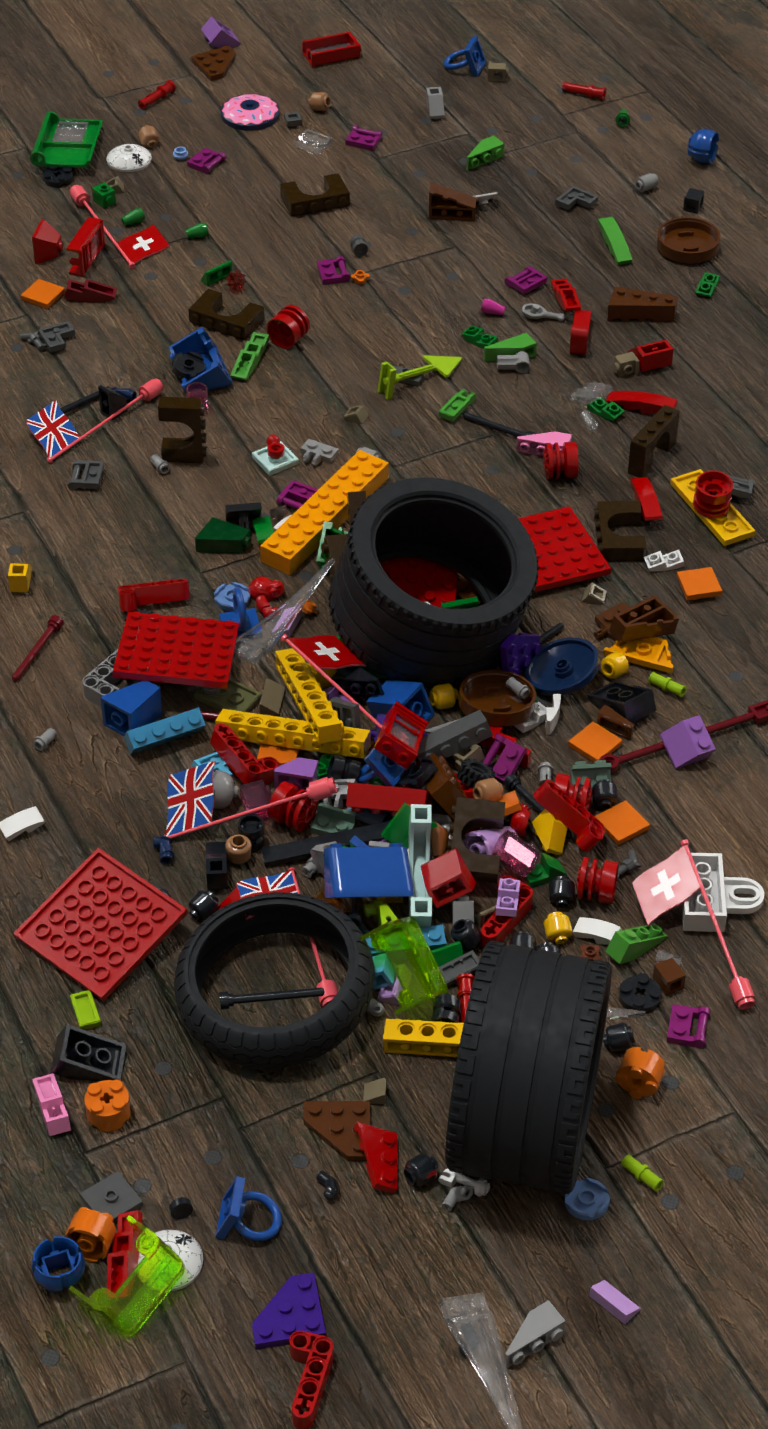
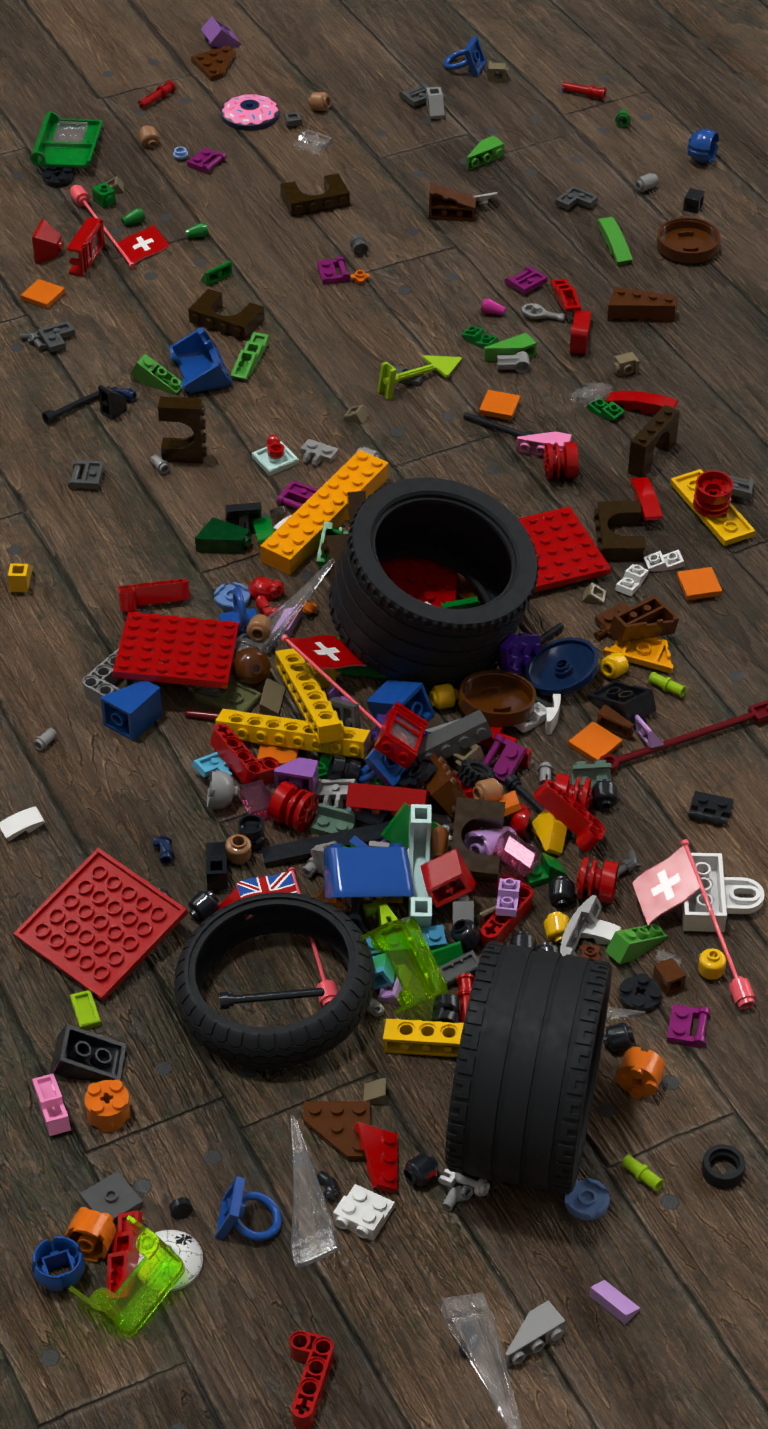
dark red piece [12,615,64,681] -> none
flag [26,378,164,463] -> none
dark red slope [64,279,117,303] -> none
white dish [106,144,152,172] -> none
dark azure brick [124,707,206,755] -> none
flag [165,761,338,839] -> none
black plate [172,352,206,381] -> none
clear pink wheel [186,382,209,412] -> none
clear red gear [226,269,246,290] -> none
dark purple plate [252,1272,326,1349] -> none
red wheel [266,305,310,349] -> none
red door [302,32,362,68] -> none
black slope [331,666,384,695] -> none
magenta plate [345,125,383,151] -> none
bright green hinge [439,389,477,422] -> none
light grey pin [506,677,530,699] -> none
clear pin [580,410,598,431] -> none
orange tile [595,800,650,845] -> none
red slope [628,340,674,372] -> none
medium lavender slope [659,715,716,769] -> none
green slope [695,272,720,298] -> none
none -> bright green slope [130,354,183,395]
none -> reddish brown cylinder [232,647,271,685]
none -> medium nougat head [247,614,273,642]
none -> clear plate [290,1115,339,1269]
none -> white plate [333,1184,395,1241]
none -> dark grey plate [399,83,430,107]
none -> orange tile [479,389,521,420]
none -> light grey slope [560,895,602,956]
none -> white slope [615,564,649,596]
none -> lavender slope [635,715,664,748]
none -> black plate [688,791,734,825]
none -> yellow head [698,948,726,980]
none -> black tyre [701,1144,746,1189]

